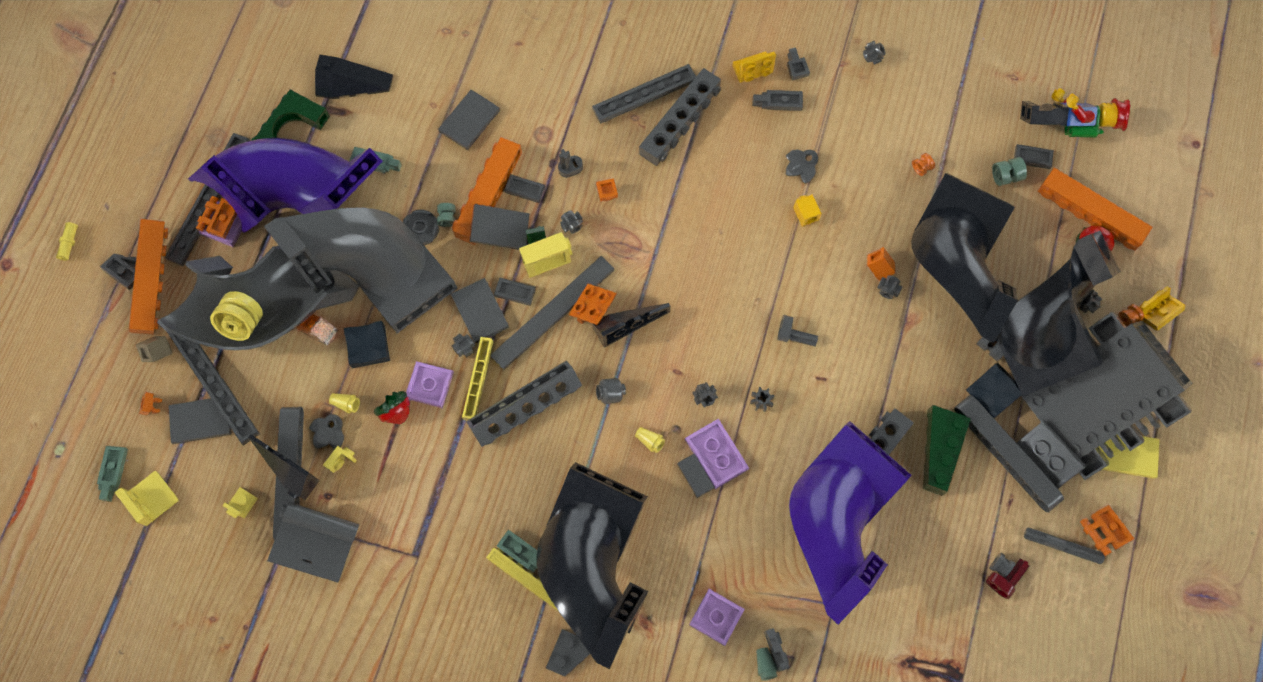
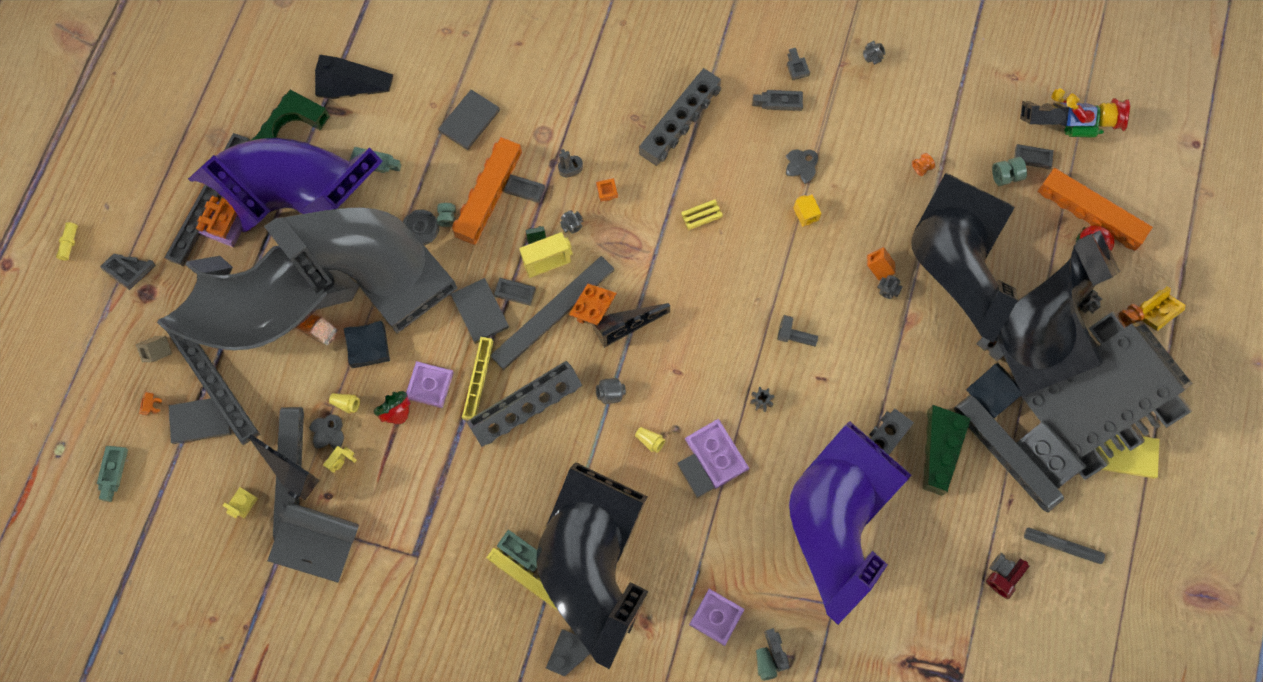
light yellow bracket [115,471,179,526] -> none
orange brick [129,219,169,335] -> none
light yellow wheel [210,291,263,341] -> none
dark grey gear [451,334,475,358] -> none
dark grey tile [470,204,529,250] -> none
dark grey plate [592,64,696,124] -> none
dark grey gear [692,382,718,408] -> none
yellow bracket [732,51,776,83] -> none
orange plate [1080,505,1135,556] -> none
none -> light yellow tile [681,199,723,231]

